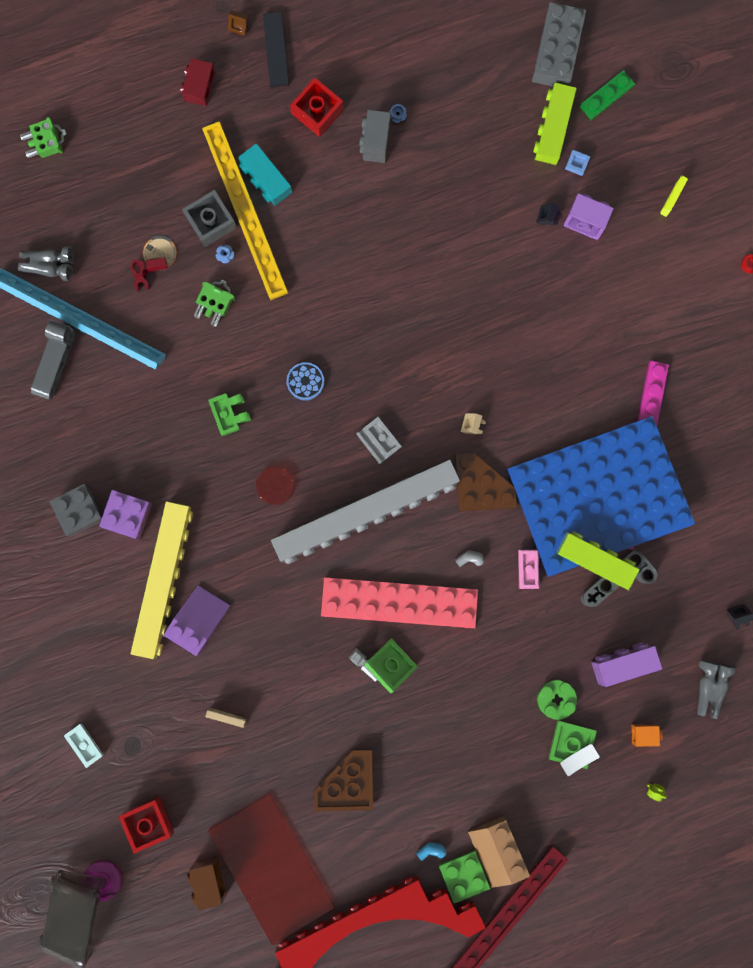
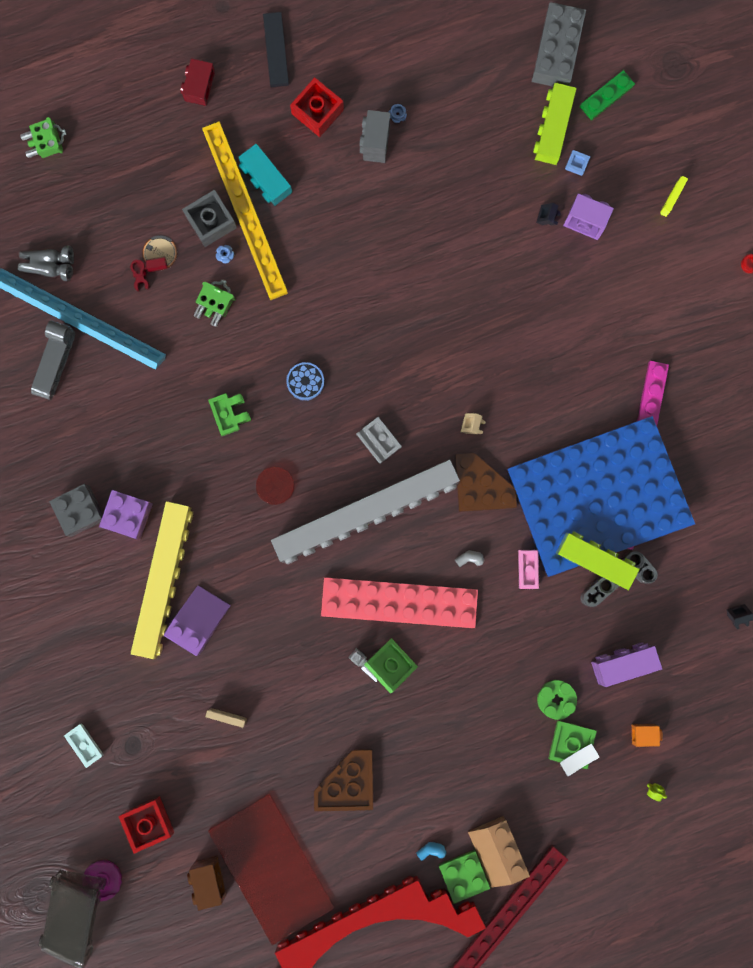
reddish brown tile [227,10,249,36] -> none
dark grey piece [697,660,736,719] -> none

